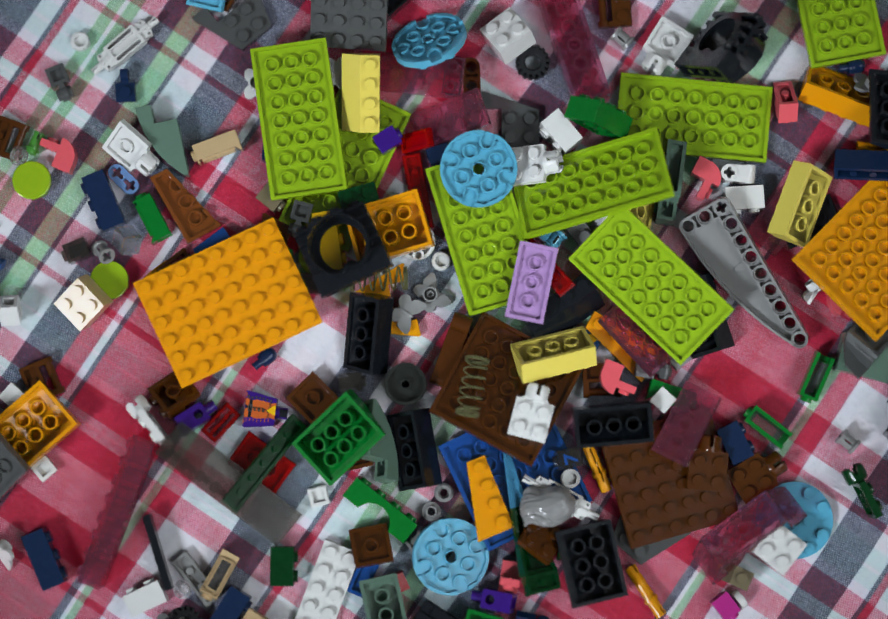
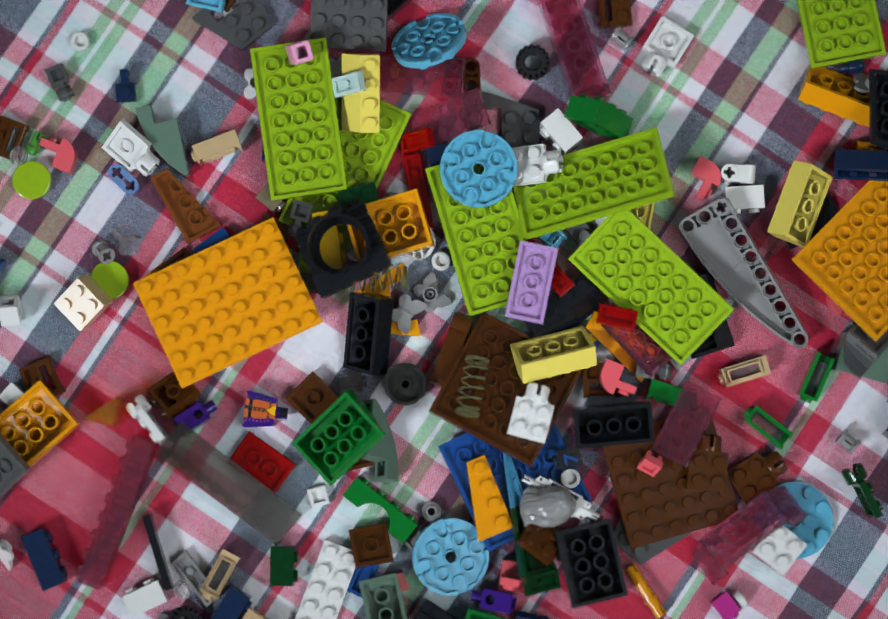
white tile [31,455,59,482] -> none
clear smoke brick [61,237,93,265] -> none
dark blue brick [80,169,127,232] -> none
white piece [90,16,160,75] -> none
green window [133,192,173,245] -> none
red tile [201,402,241,443] -> none
dark green tile [220,414,307,514] -> none
dark blue cylinder [252,348,277,370] -> none
dark purple brick [372,125,403,156] -> none
black slope [386,408,442,491] -> none
light grey plate [434,483,453,502] -> none
white brick [479,7,536,65] -> none
light orange pin [582,447,612,493] -> none
lime plate [614,72,773,163] -> none
white tile [649,386,677,414] -> none
sand green slope [654,139,687,226] -> none
black hose [674,11,768,83] -> none
dark tan arch [708,556,754,591] -> none
dark blue brick [715,420,755,465] -> none
coral slope [772,81,799,123] -> none
white animal [802,279,822,305] -> none
none -> clear yellow slope [85,396,125,427]
none -> bright pink brick [285,40,314,65]
none -> light aqua plate [332,71,366,98]
none -> red tile [596,303,638,331]
none -> coral tile [637,450,664,477]
none -> tan window [717,355,771,388]

